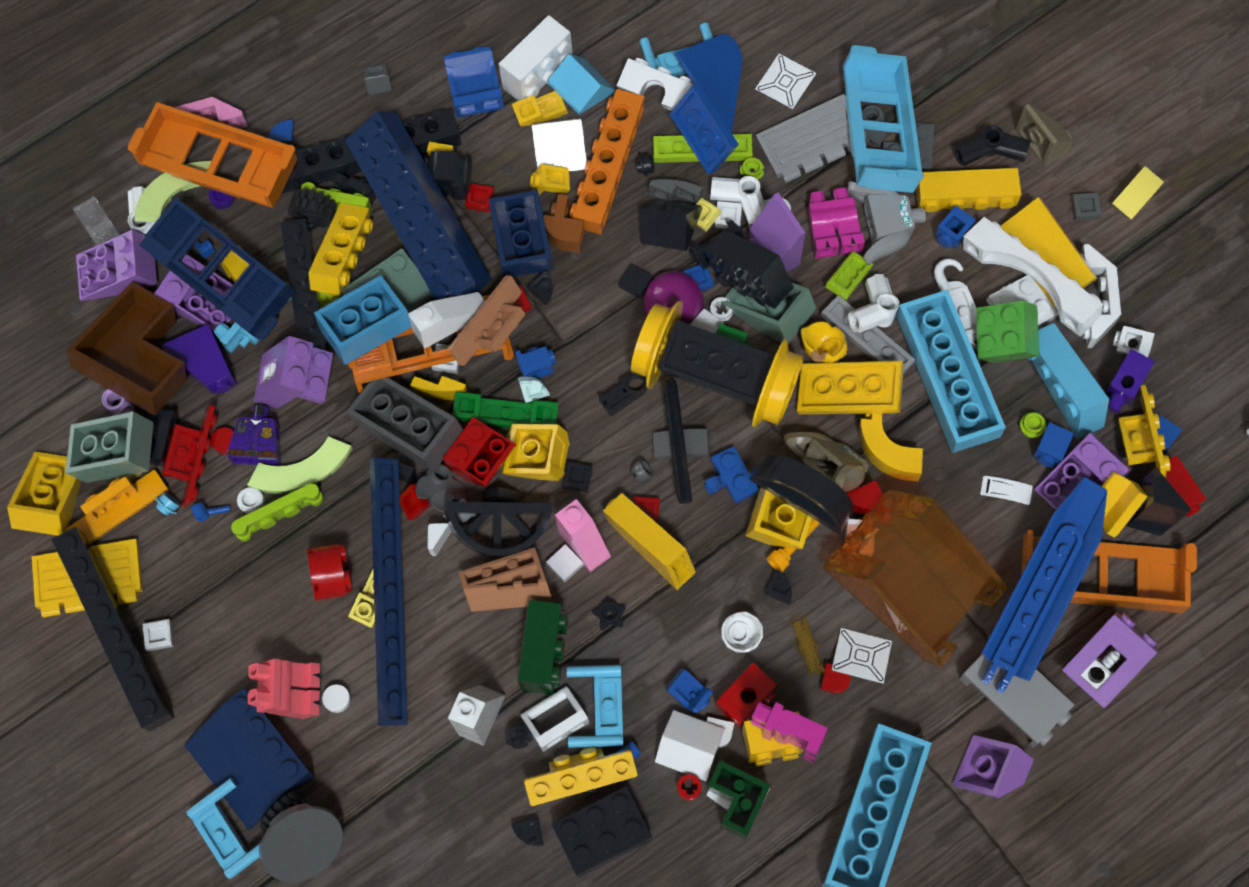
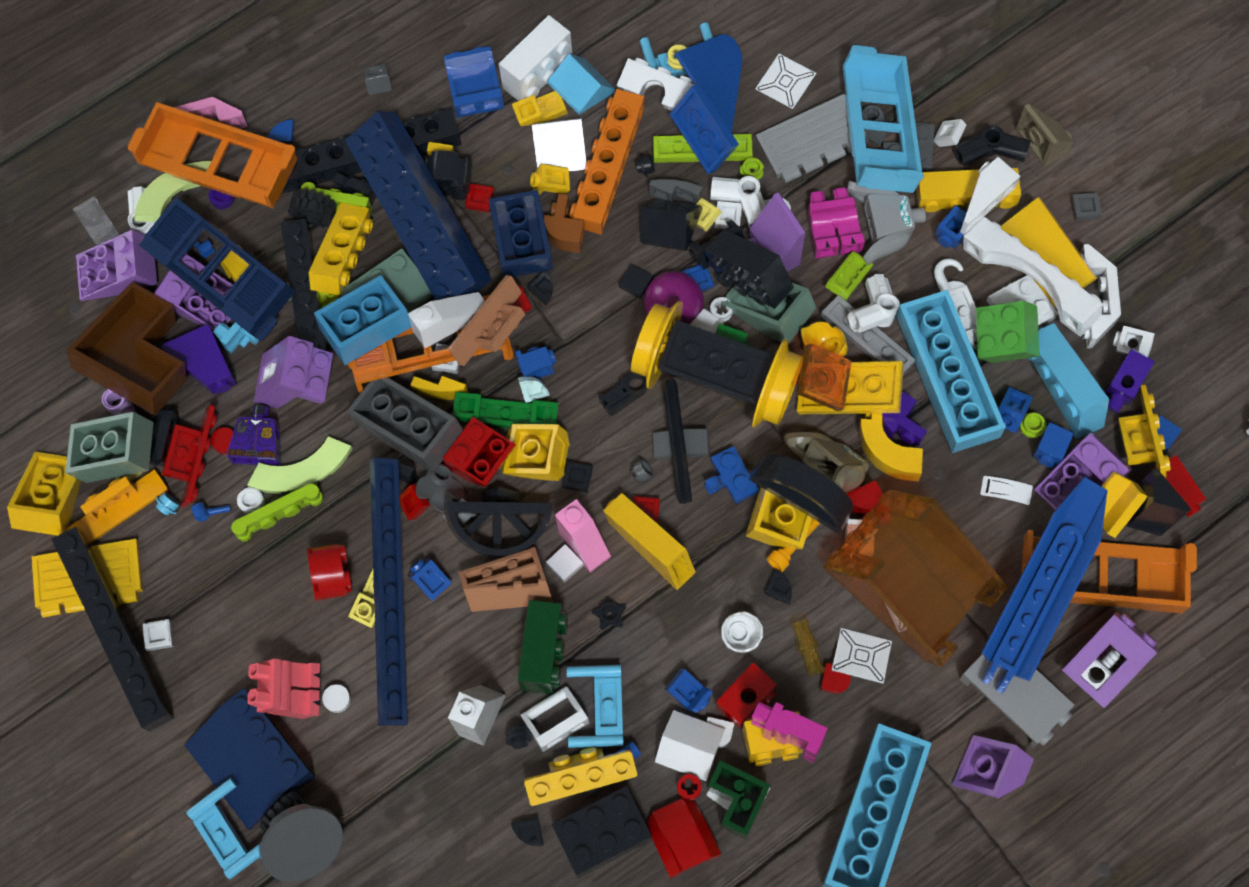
white slope [428,523,451,556] -> none
light yellow slope [1111,166,1164,220] -> none
none -> blue bracket [407,558,452,601]
none -> red slope [646,798,721,880]
none -> light yellow bush [668,45,686,70]
none -> clear orange tile [798,344,852,411]
none -> dark purple brick [882,391,927,447]
none -> white tile [933,119,966,147]
none -> white slope [960,157,1020,235]
none -> blue bracket [998,387,1033,433]

